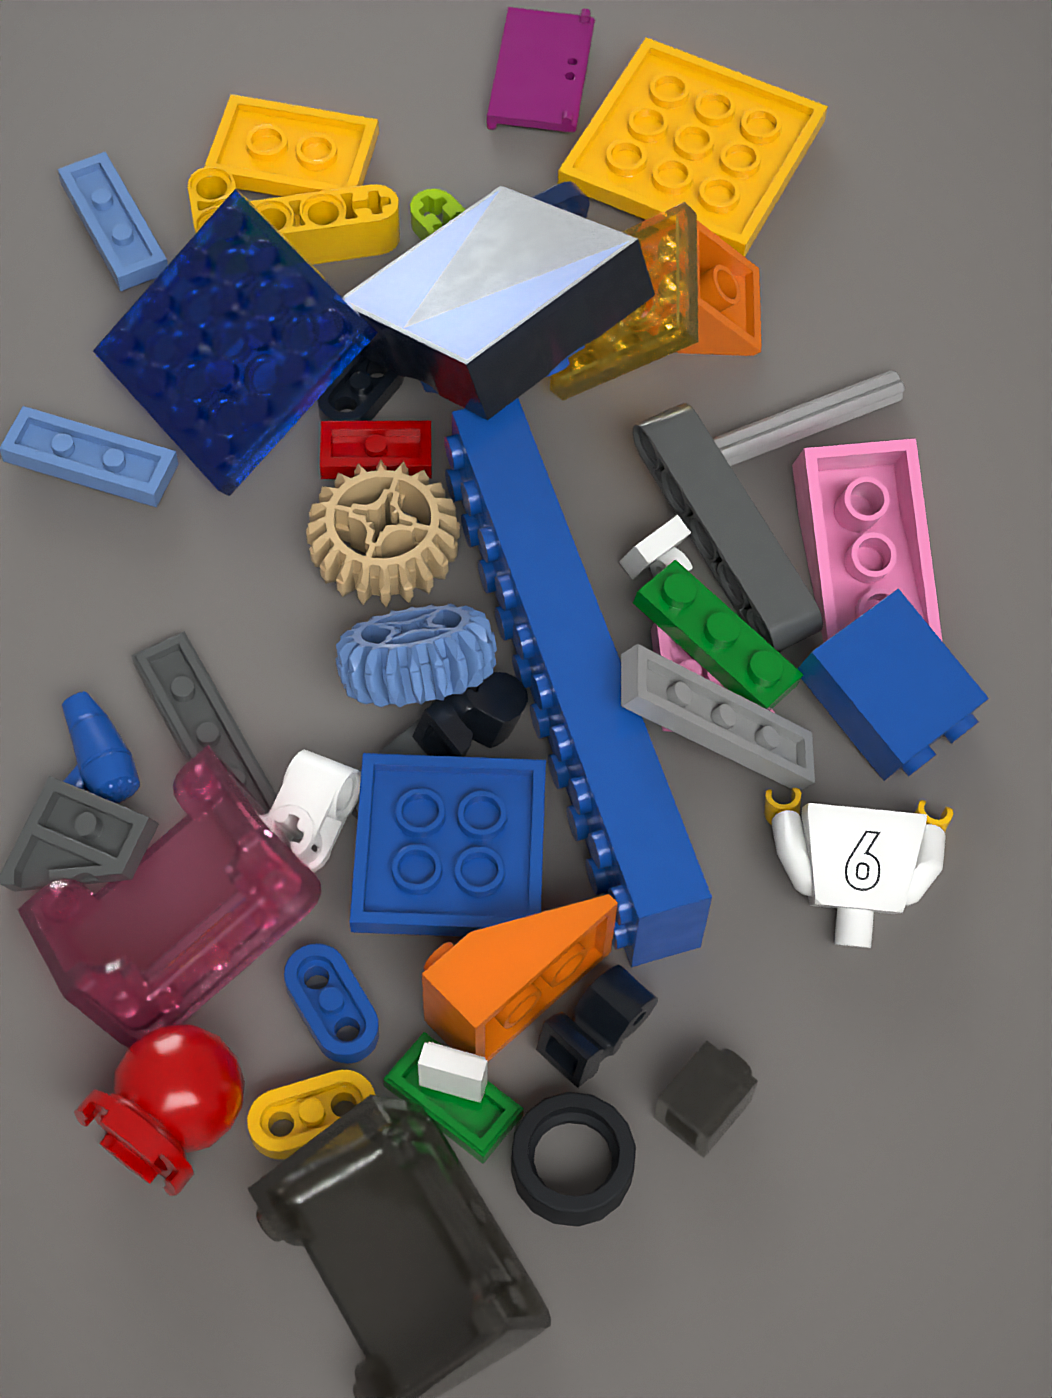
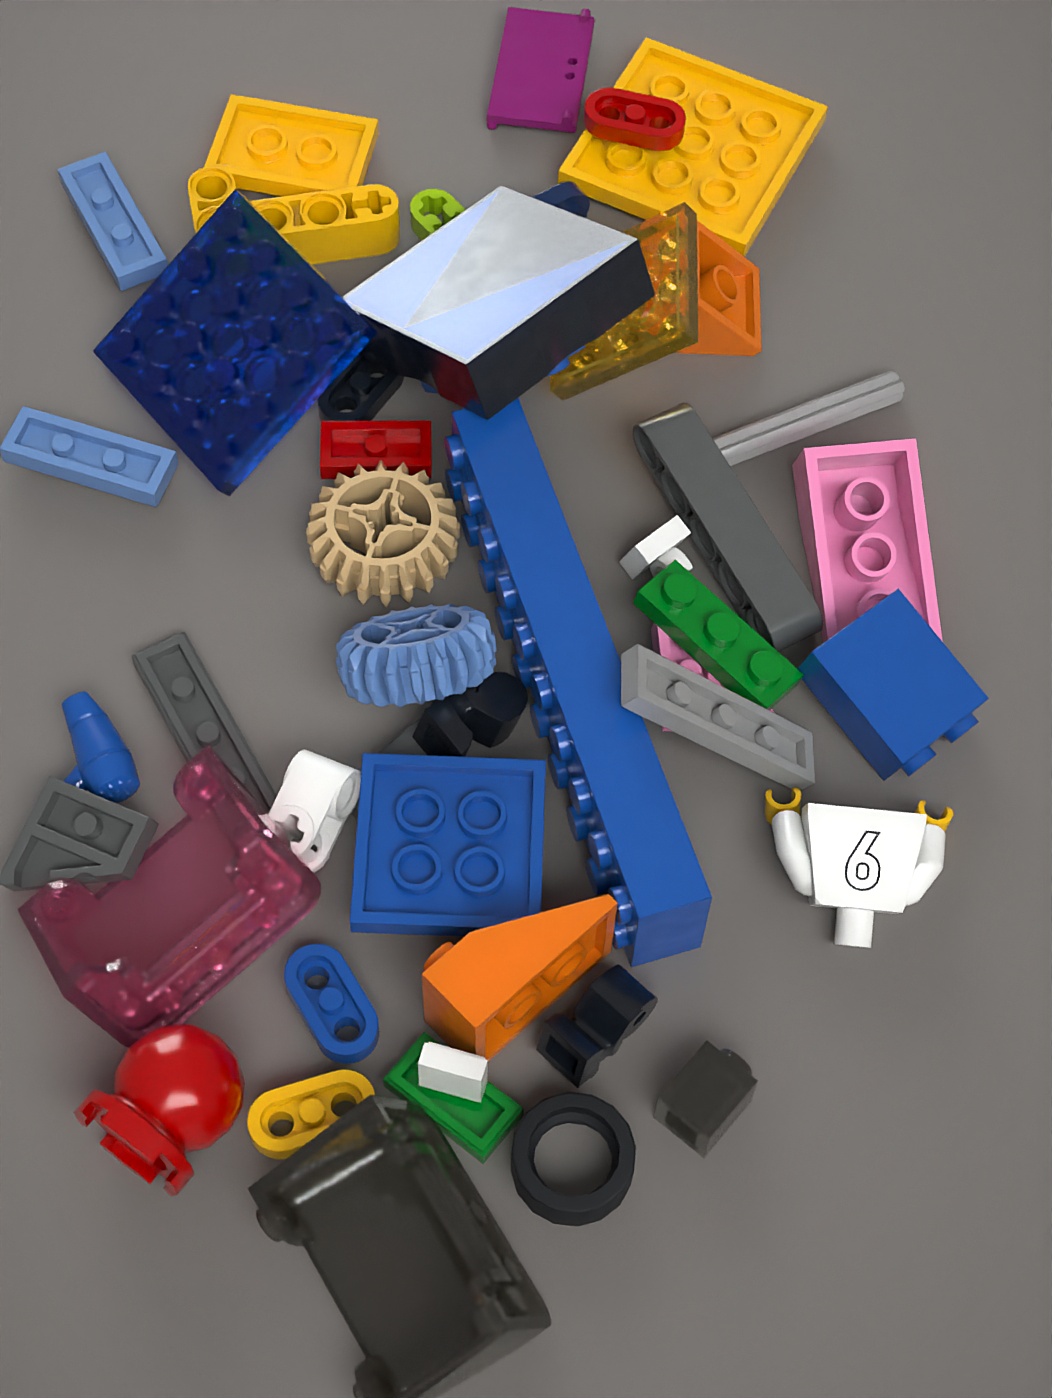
none -> red plate [584,87,686,151]

